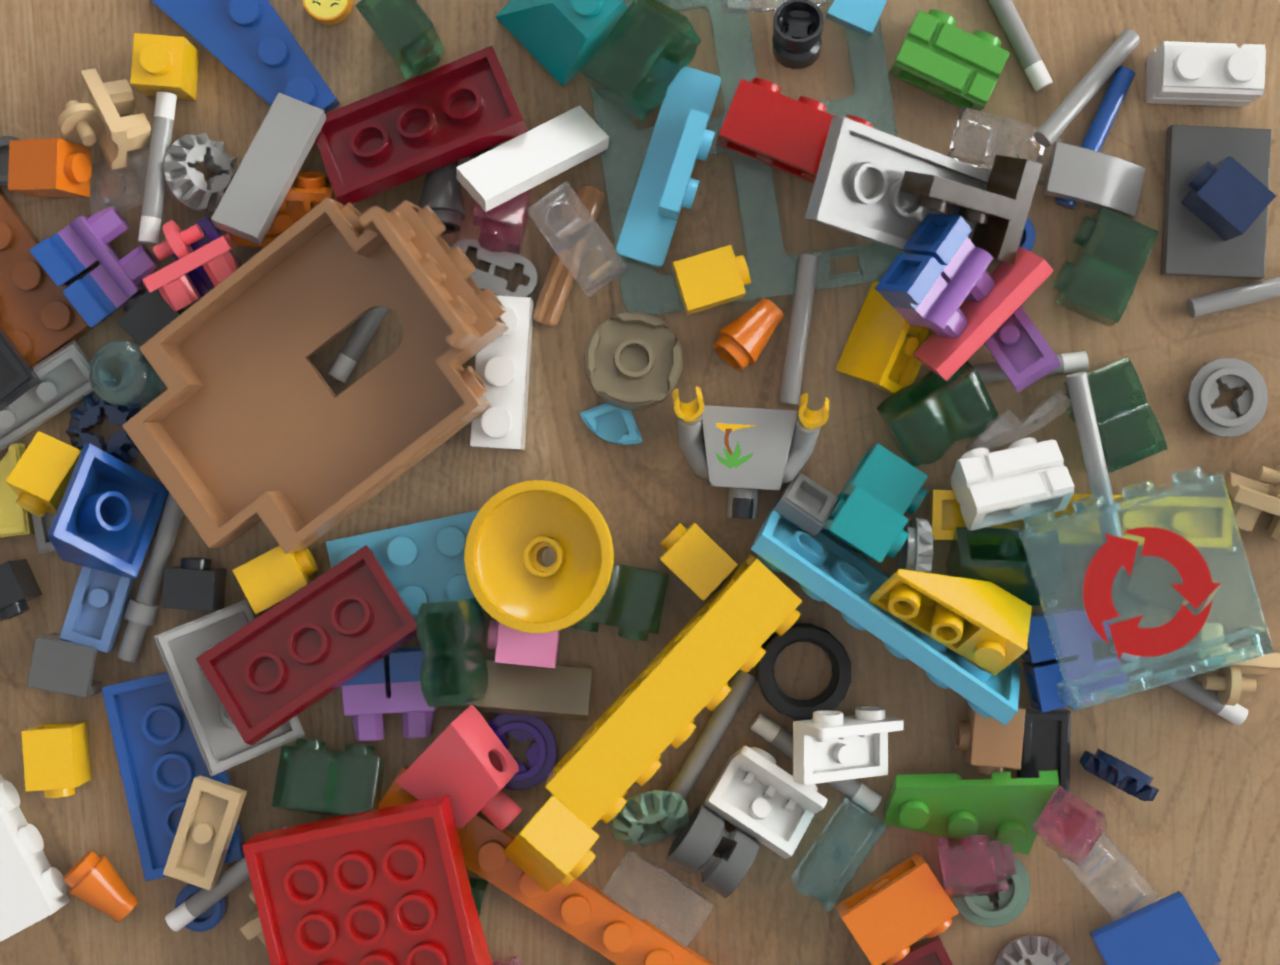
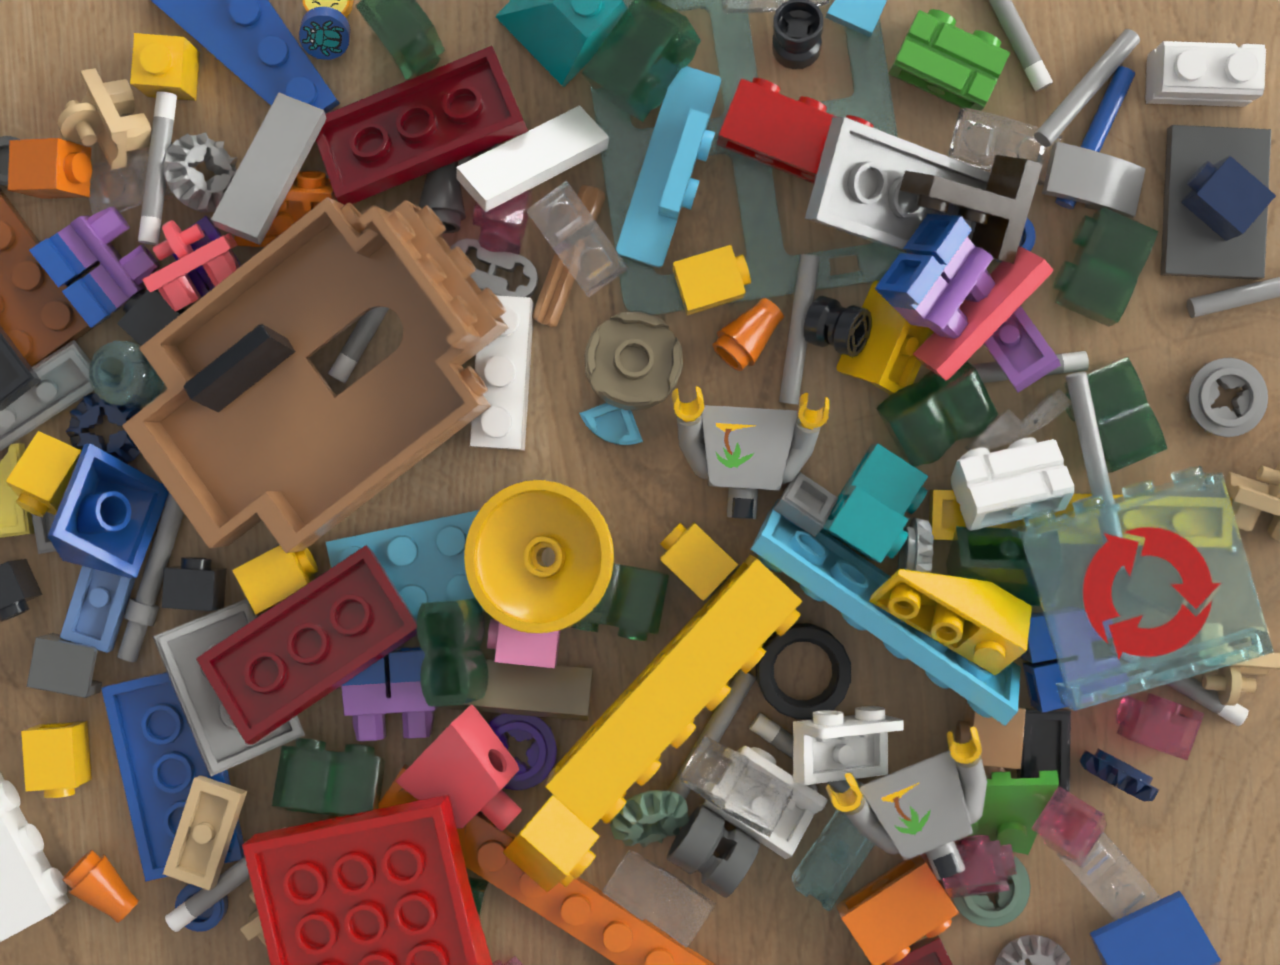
none -> black tile [183,324,295,413]
none -> tile [299,7,351,60]
none -> clear slope [680,736,793,837]
none -> black wheel [804,296,872,357]
none -> light grey torso [826,727,987,880]
none -> clear pink brick [1116,693,1204,760]

